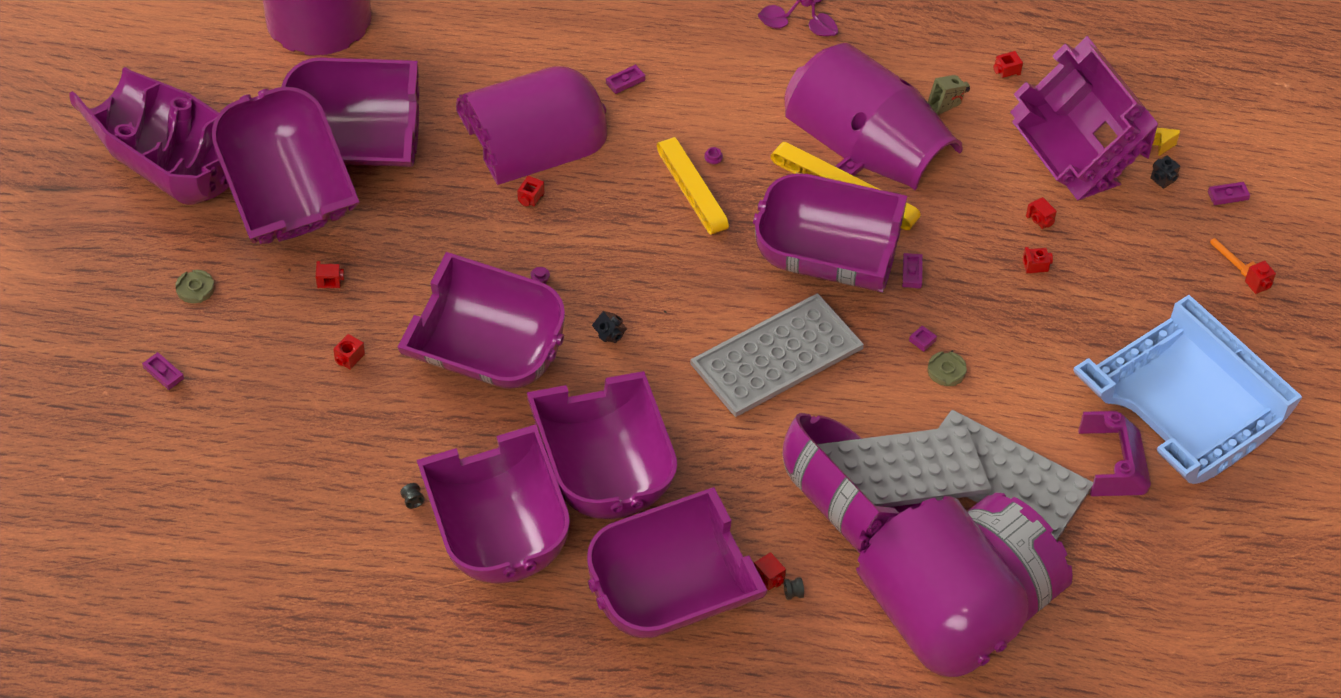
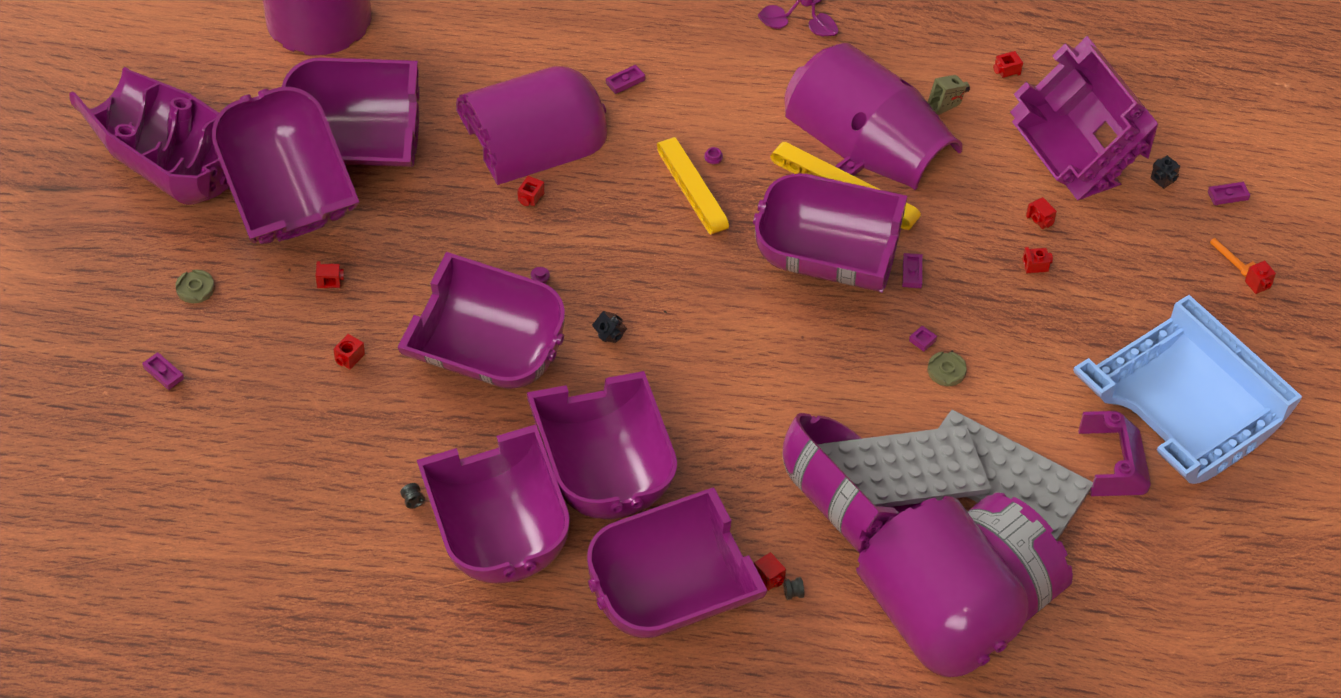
light grey plate [690,293,864,417] -> none
yellow slope [1152,128,1180,156] -> none

